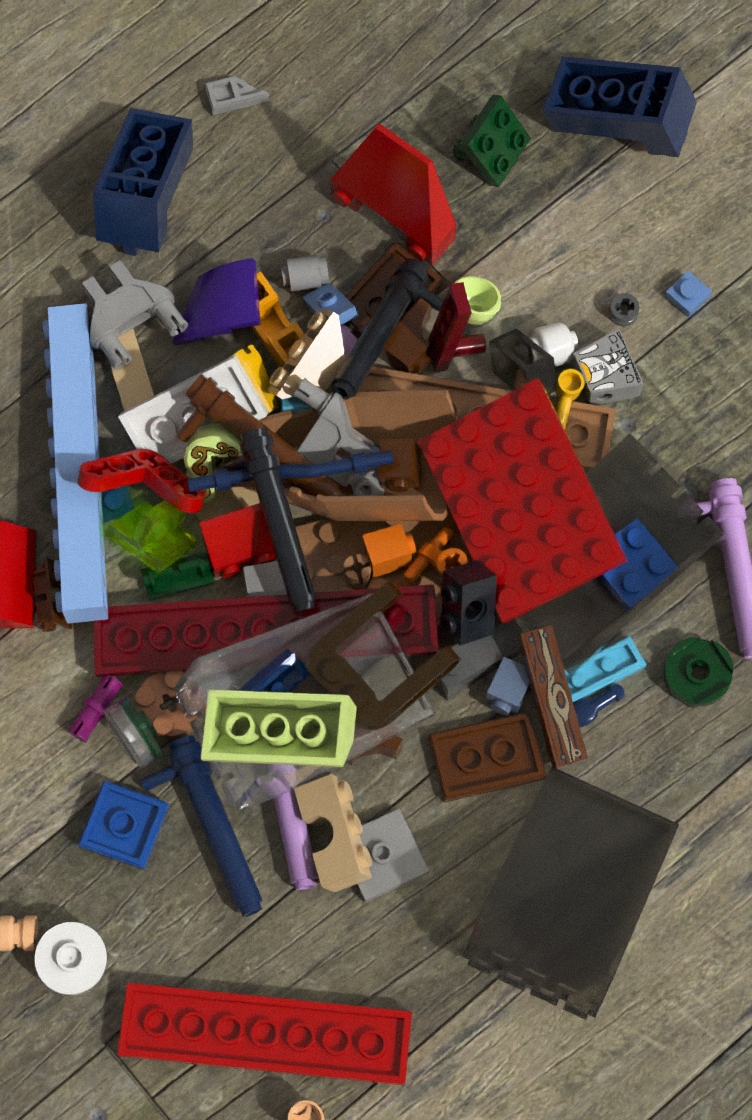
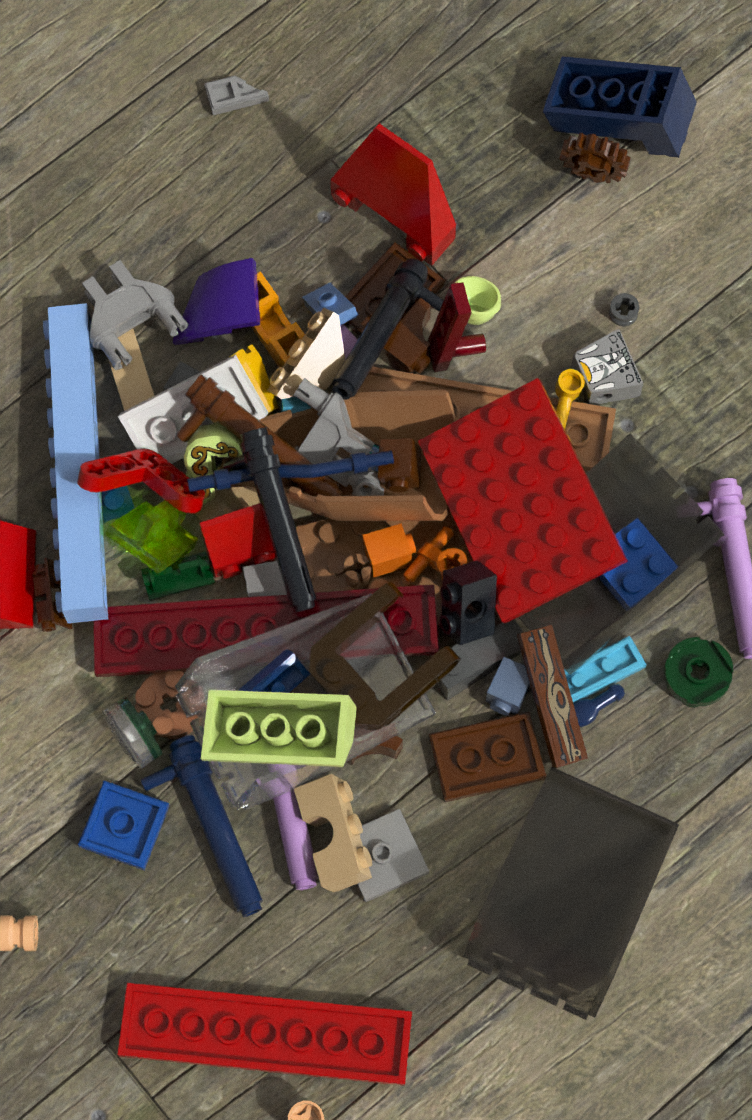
white piece [35,922,107,997] -> none
magenta pin [67,674,123,743] -> none
dark blue hinge [93,108,193,256] -> none
light grey brick [281,255,329,292] -> none
dark green plate [453,95,531,187] -> none
clear smoke brick [489,328,557,394] -> none
white head [527,322,578,369] -> none
medium blue plate [665,270,712,318] -> none
none -> reddish brown gear [559,133,631,183]

